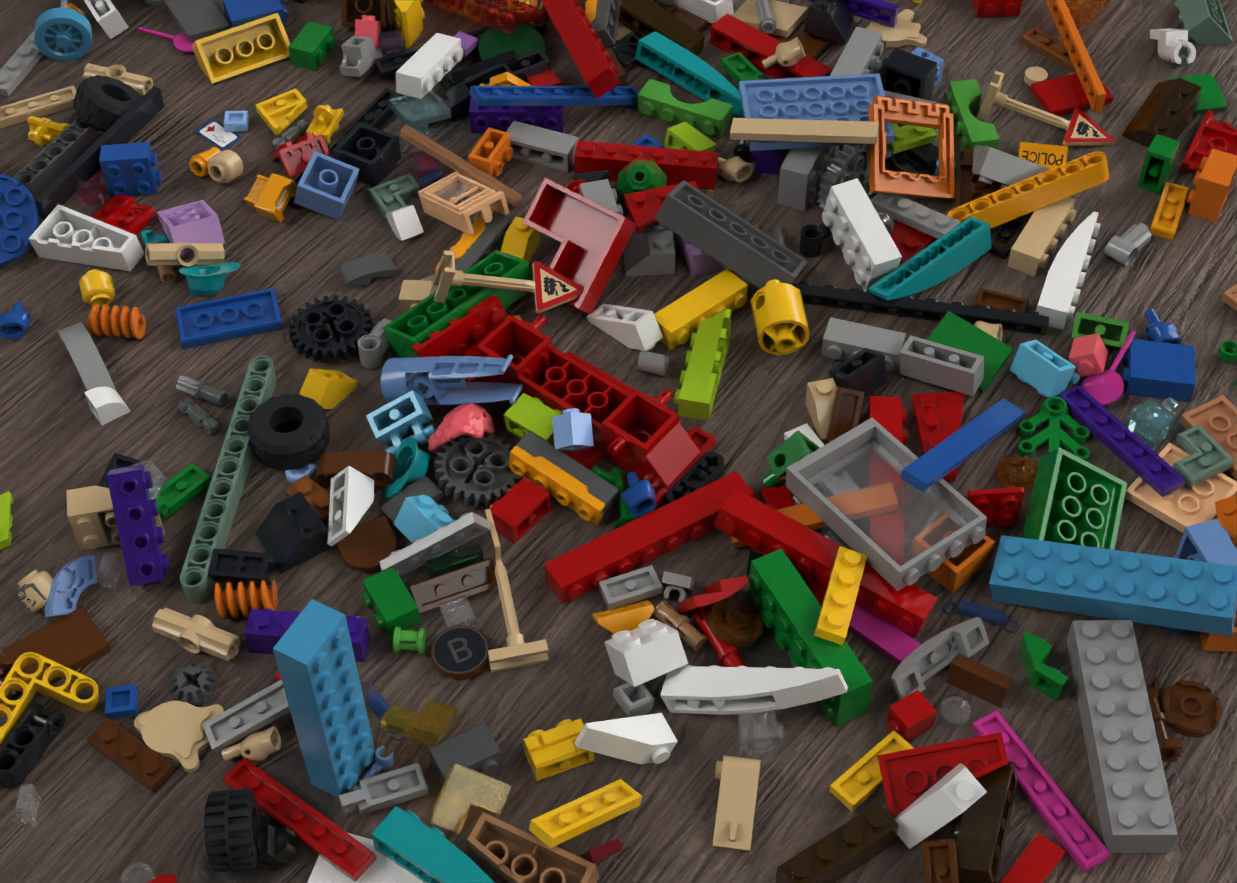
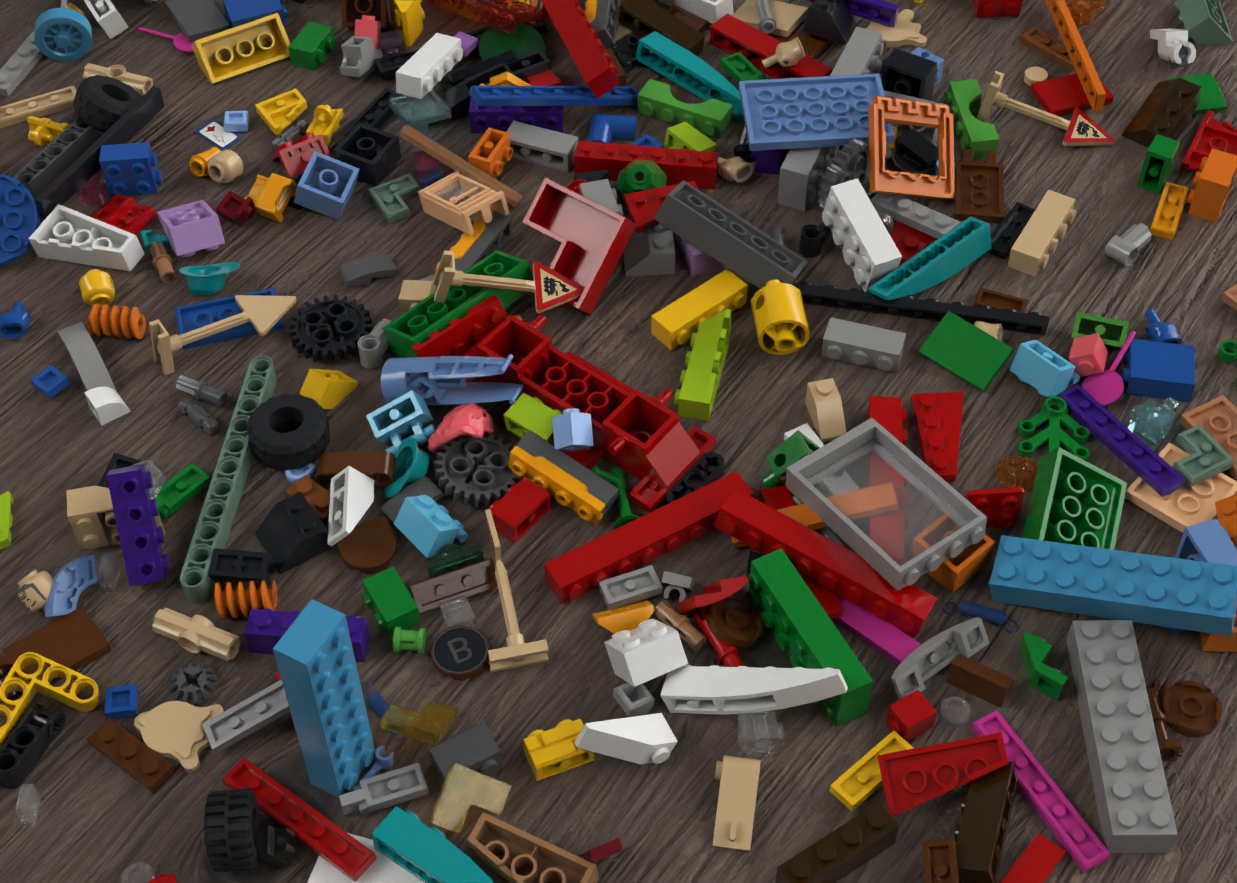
tan piece [145,242,225,267] -> none
tan piece [221,726,281,761] -> none
light grey plate [379,512,490,577] -> none
white brick [386,205,424,241] -> none
yellow slope [501,216,540,262] -> none
yellow plate [529,779,642,848] -> none
white slope [586,304,663,351] -> none
blue piece [622,472,657,517] -> none
light grey brick [638,351,669,376] -> none
tan tile [730,118,879,144] -> none
yellow plate [814,546,867,646] -> none
reddish brown tile [826,387,864,440] -> none
black brick [829,348,888,398] -> none
lime plate [886,123,937,154] -> none
white slope [894,763,987,849] -> none
light grey brick [899,335,984,396] -> none
blue tile [900,398,1026,492] -> none
light orange beam [947,151,1109,229] -> none
light grey slope [972,145,1049,189] -> none
light orange panel [1017,142,1068,169] -> none
white slope [1036,212,1101,330] -> none
none -> blue plate [31,365,70,399]
none -> tan piece [149,295,297,375]
none -> dark red bracket [216,191,255,227]
none -> blue brick [588,114,637,143]

